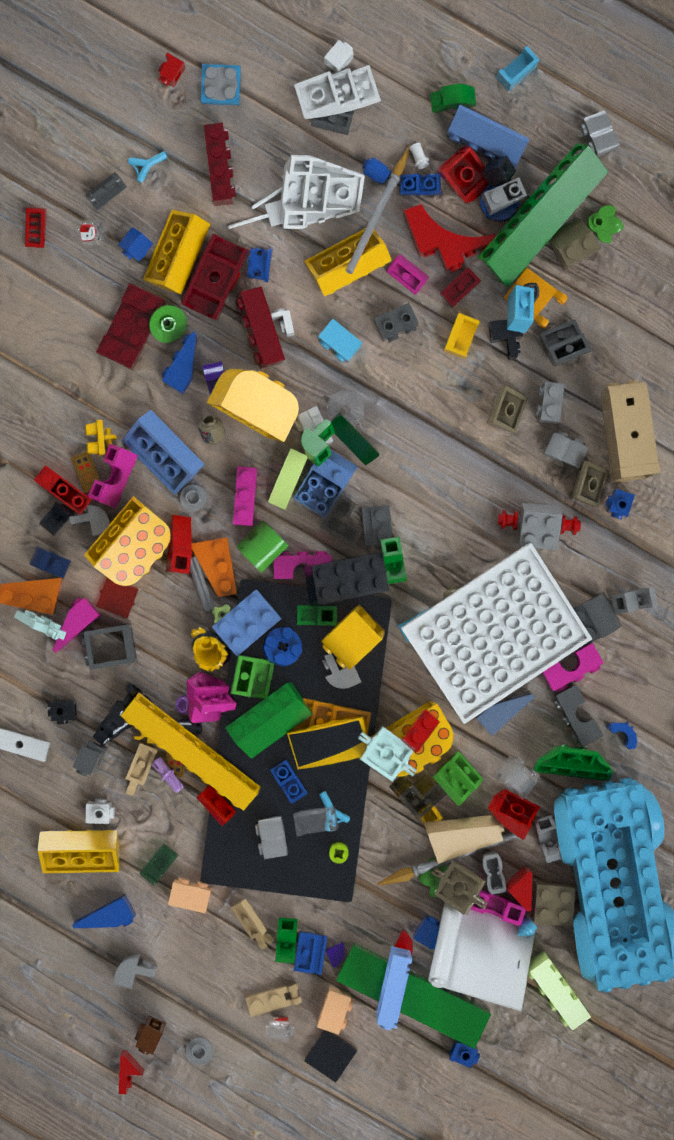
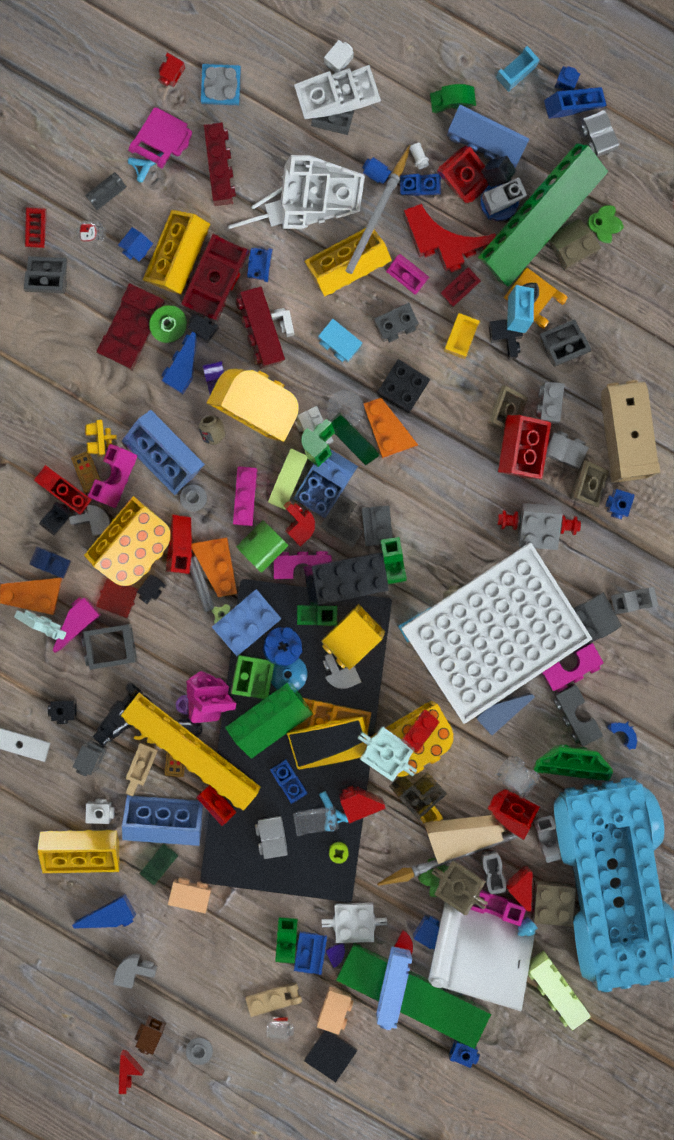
lavender axle [152,757,183,793] -> none
yellow hair [191,627,230,671] -> none
tan plate [231,899,274,949] -> none
bright green brick [433,751,484,806] -> none
none -> dark grey brick [24,256,68,294]
none -> medium blue slope [122,795,203,846]
none -> dark pink piece [128,107,192,169]
none -> black brick [137,574,168,604]
none -> black brick [188,314,219,343]
none -> dark azure dish [271,658,307,691]
none -> red brick [283,501,315,547]
none -> white plate [322,902,387,943]
none -> red slope [340,786,386,823]
none -> orange wing [363,398,418,458]
none -> black brick [377,359,431,413]
none -> red brick [498,415,551,479]
none -> blue slope [544,87,607,119]
none -> blue brick [554,66,581,91]

